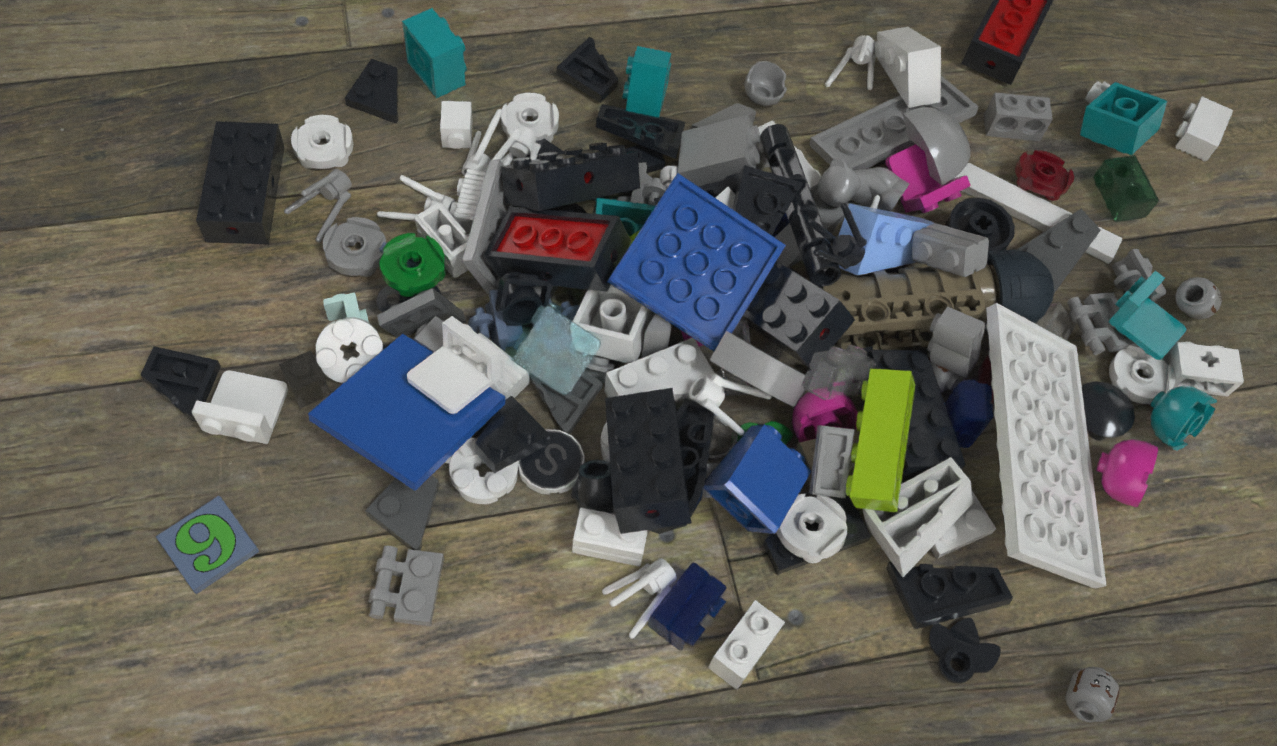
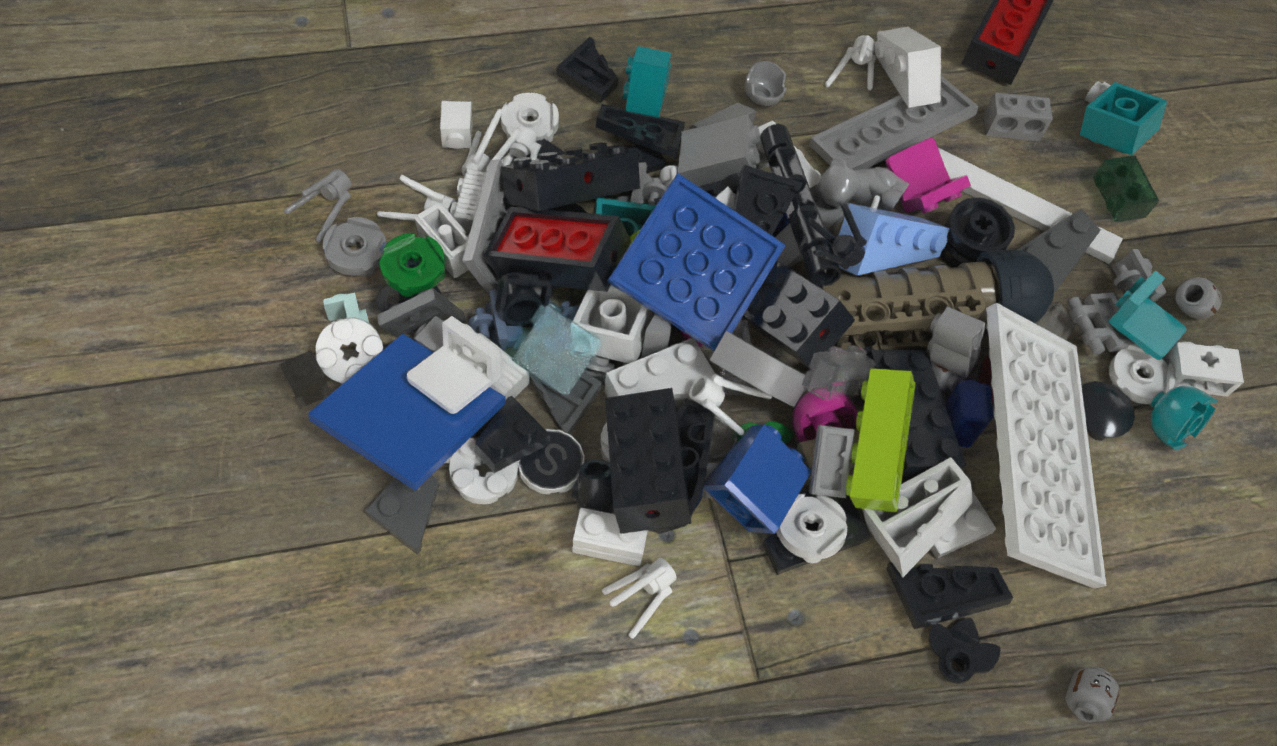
black wing [140,346,221,422] -> none
sand blue tile [155,496,259,594] -> none
white bracket [192,370,288,444] -> none
black brick [196,121,285,244] -> none
white plate [291,115,353,169] -> none
black wing [345,58,398,124] -> none
light grey plate [368,546,444,627] -> none
teal brick [402,8,467,99] -> none
clear blue brick [647,562,727,651] -> none
white brick [708,600,785,690] -> none
light grey brick [903,107,971,186] -> none
light grey brick [912,223,989,277] -> none
dark red plate [1015,150,1074,201] -> none
dark pink cylinder [1096,439,1158,508] -> none
white brick [1175,97,1234,161] -> none

